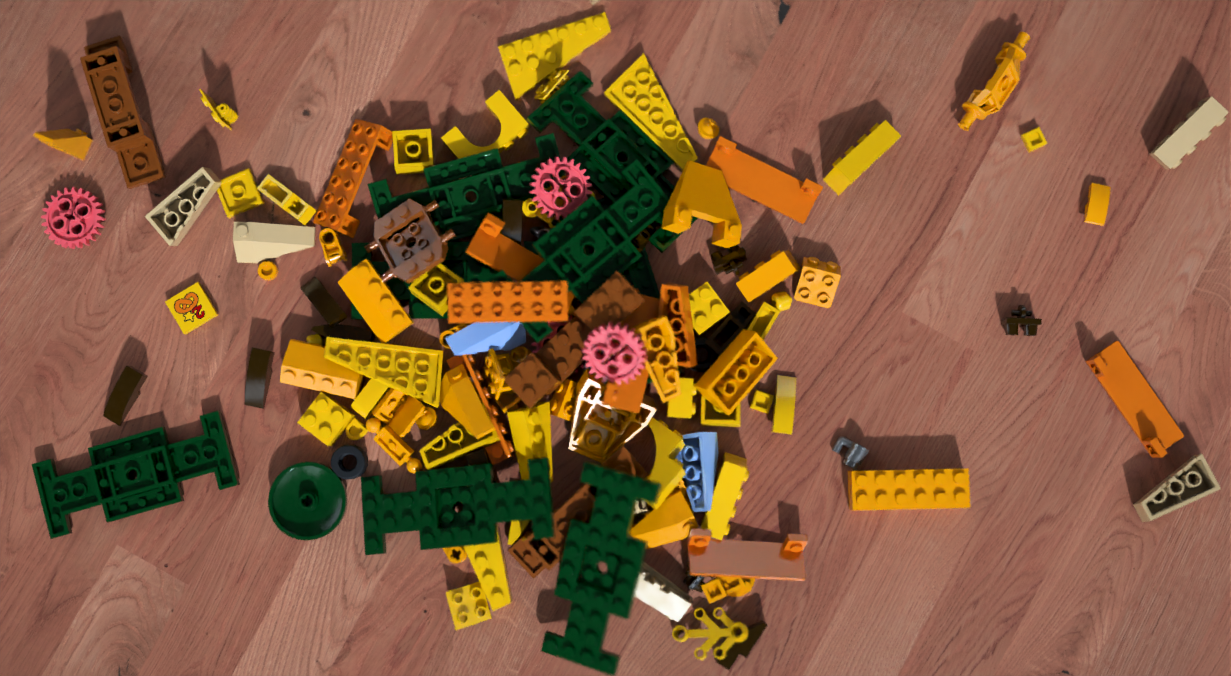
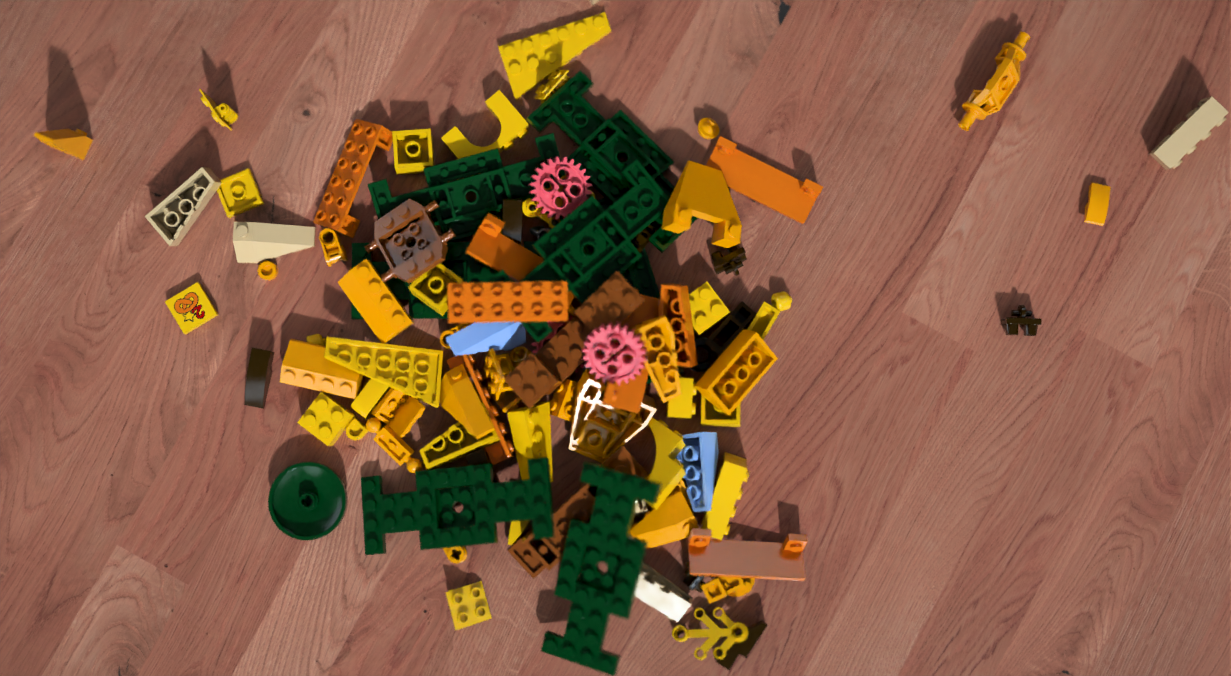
dark green piece [32,410,240,539] -> none
coral gear [41,187,106,249] -> none
dark orange bracket [80,35,166,189] -> none
dark brown slope [103,365,148,426] -> none
yellow slope [257,174,317,225] -> none
dark brown slope [300,277,347,328] -> none
dark brown slope [311,324,376,342] -> none
black tyre [331,445,368,479] -> none
light orange hat [416,407,438,430] -> none
yellow wedge [464,523,513,611] -> none
yellow wing [604,53,698,171] -> none
light orange wedge [736,250,801,303] -> none
yellow tile [750,390,774,414] -> none
yellow slope [771,375,796,435] -> none
light orange bracket [794,257,841,308] -> none
yellow wedge [823,120,901,196] -> none
flat silver piece [832,436,869,470] -> none
light orange brick [847,468,970,510] -> none
yellow tile [1020,127,1048,153] -> none
orange bracket [1085,341,1184,458] -> none
tan wedge [1133,453,1221,523] -> none

